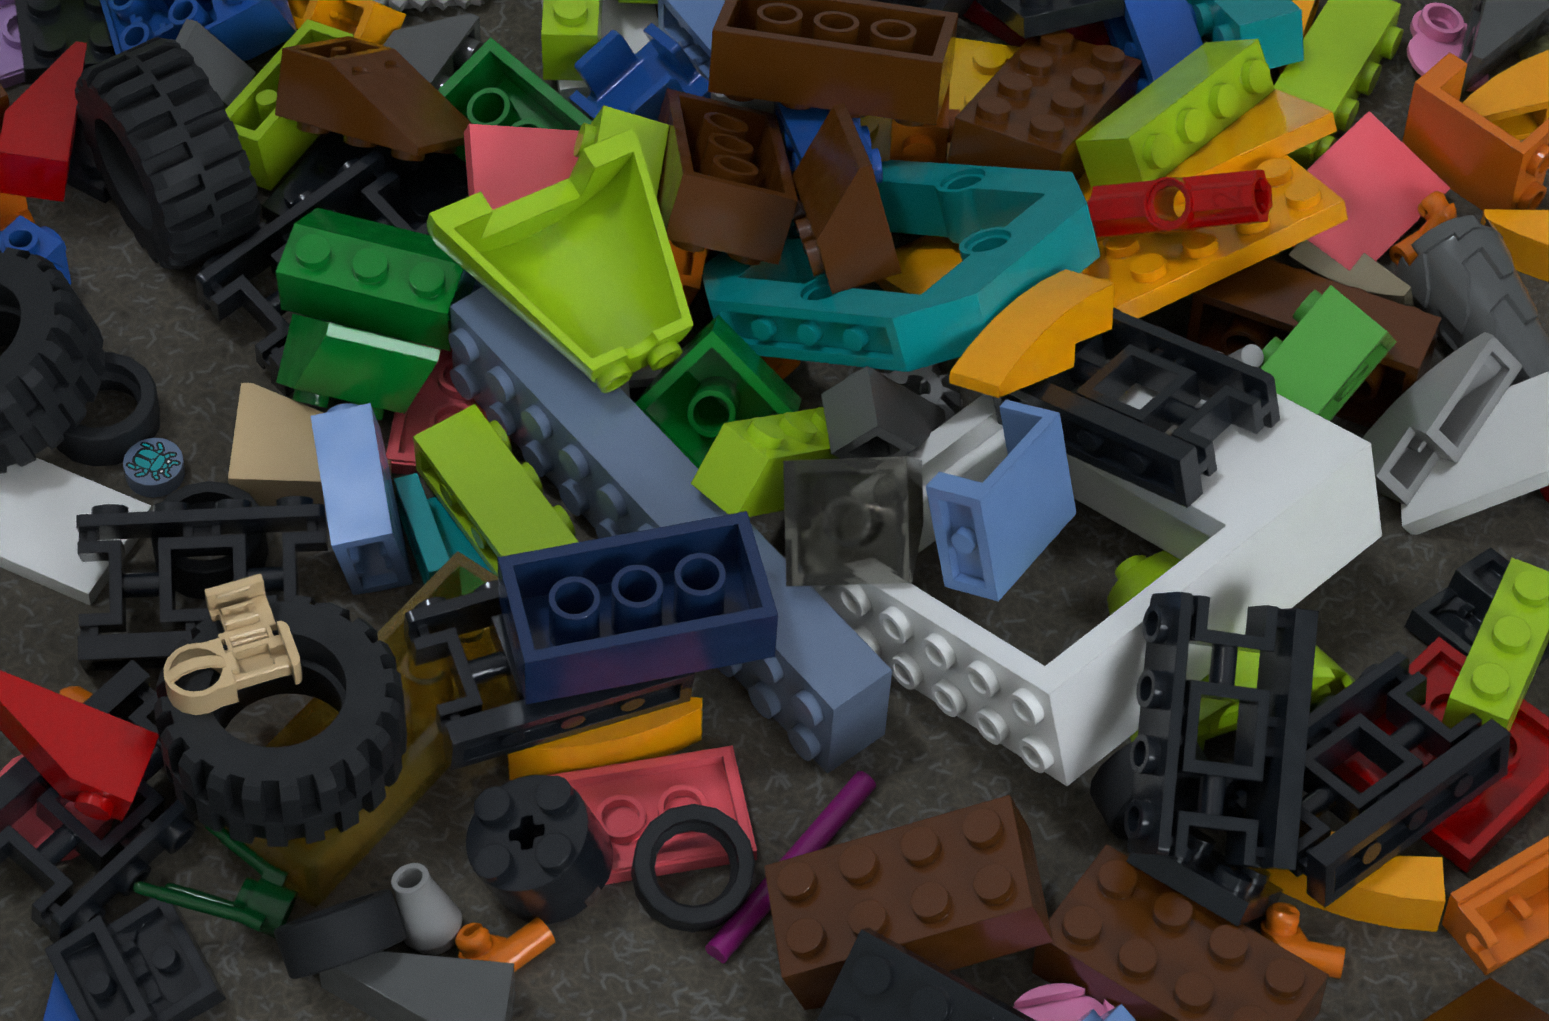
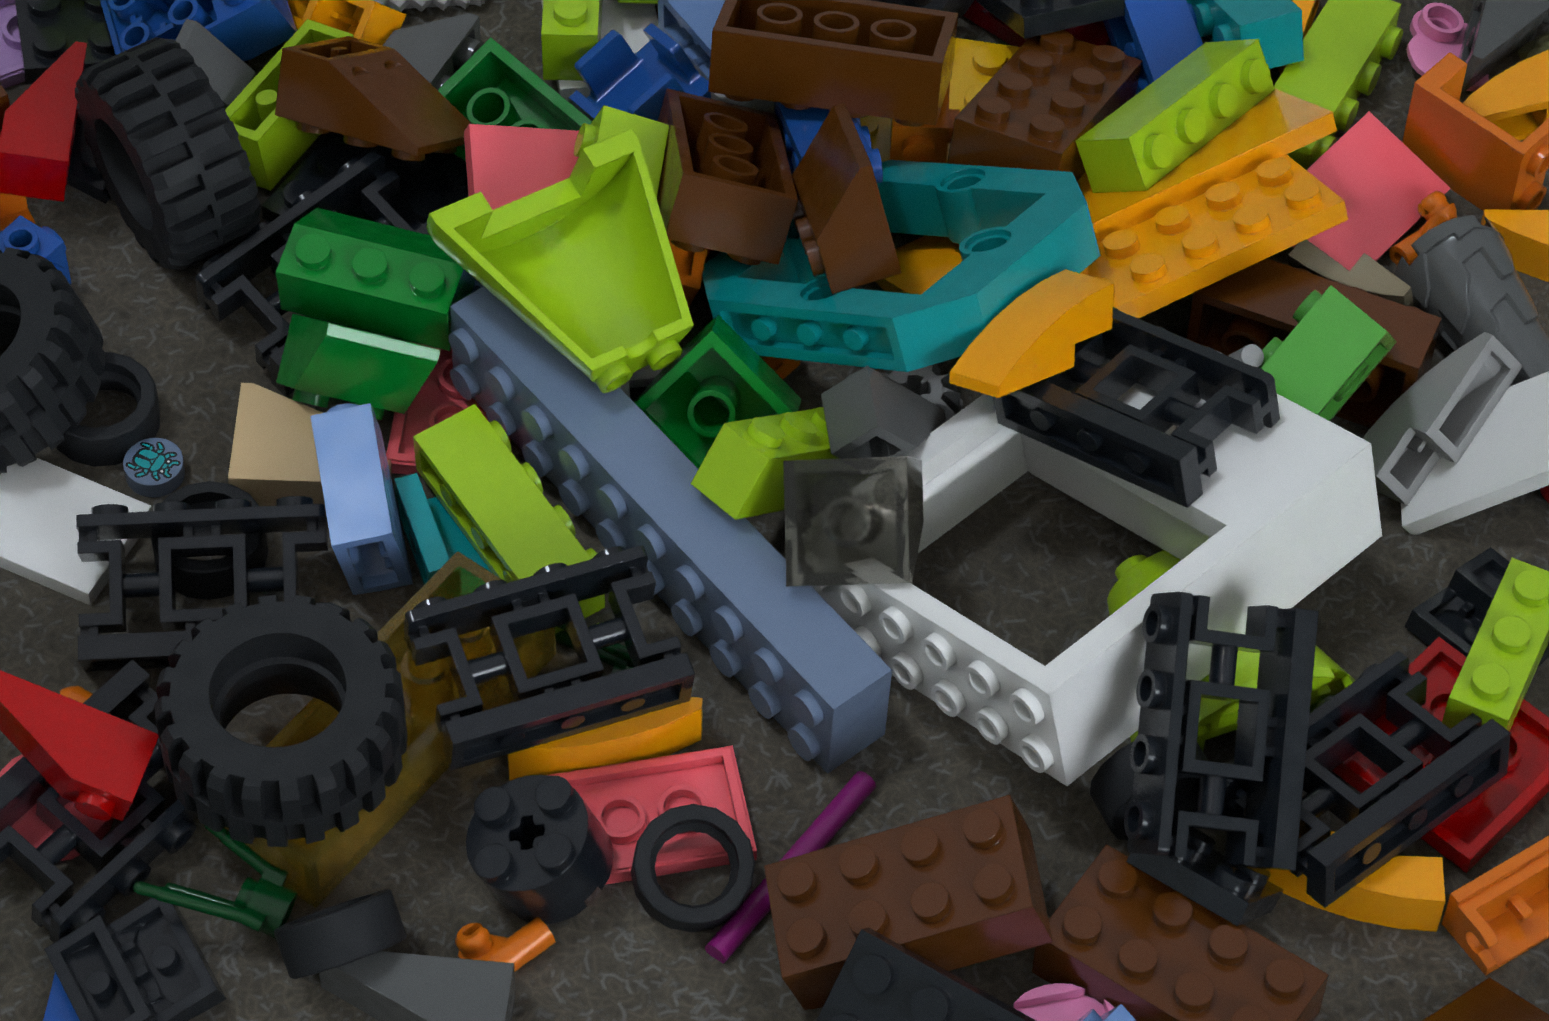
tan piece [163,574,303,715] -> none
light grey cone [391,863,463,955] -> none
dark blue brick [498,511,778,705] -> none
medium blue panel [925,400,1076,602] -> none
red piece [1087,170,1273,238] -> none
orange arm [1260,902,1346,979] -> none

